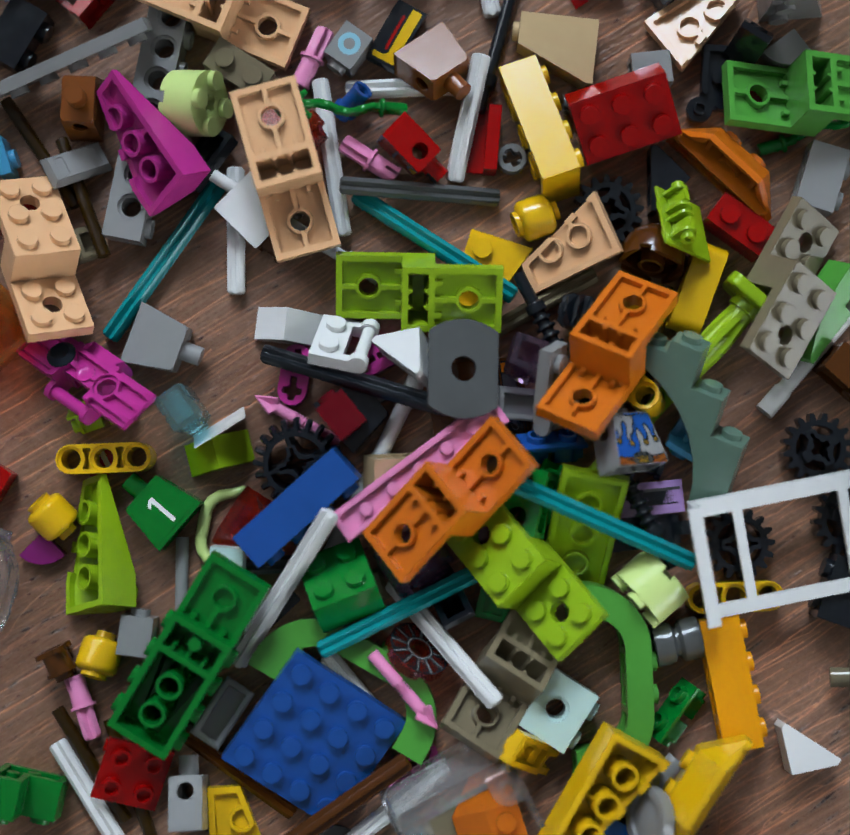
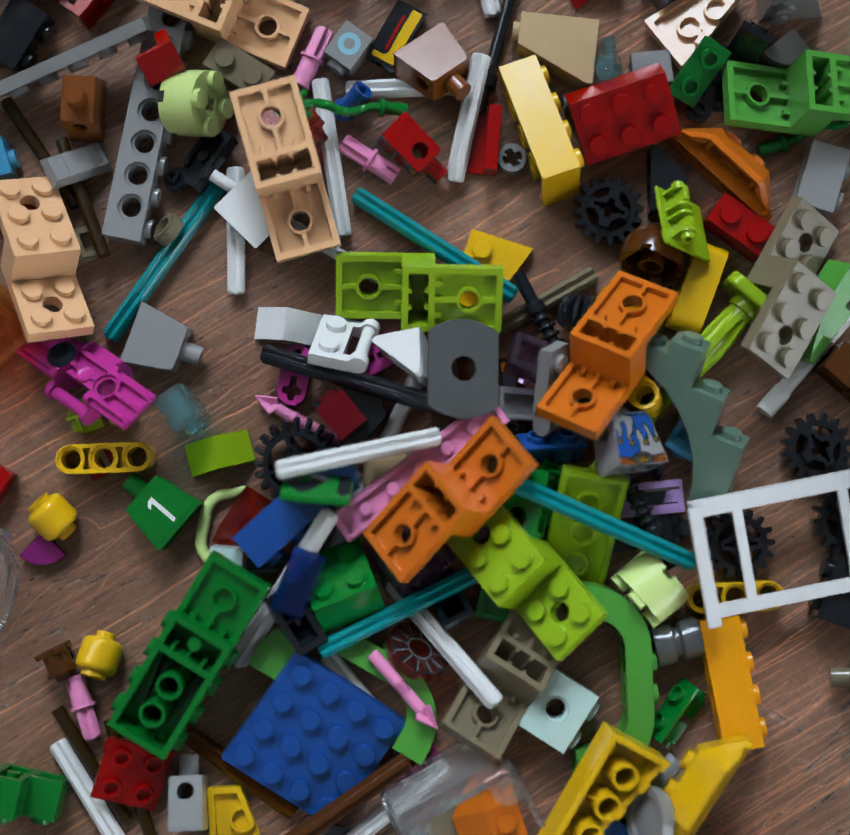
lime wedge [66,473,138,615] -> none
dark pink wedge [96,70,211,216] -> none
light grey brick [116,607,159,658] -> none
light grey bar [175,537,189,610] -> none
light grey tile [190,676,255,751] -> none
white sticker [194,407,246,449] -> none
dark grey axle [339,176,500,207] -> none
yellow hinge [499,729,560,775] -> none
yellow head [510,194,561,242] -> none
light nougat wing [521,191,624,294] -> none
white slope [774,718,842,775] -> none
none -> red panel [135,28,186,87]
none -> dark tan tile [153,213,183,246]
none -> black slope [264,581,328,657]
none -> clear blue tile [269,546,327,621]
none -> white axle [275,427,442,479]
none -> green slope [279,473,354,507]
none -> clear light blue piece [595,36,623,81]
none -> green hinge [669,35,732,108]

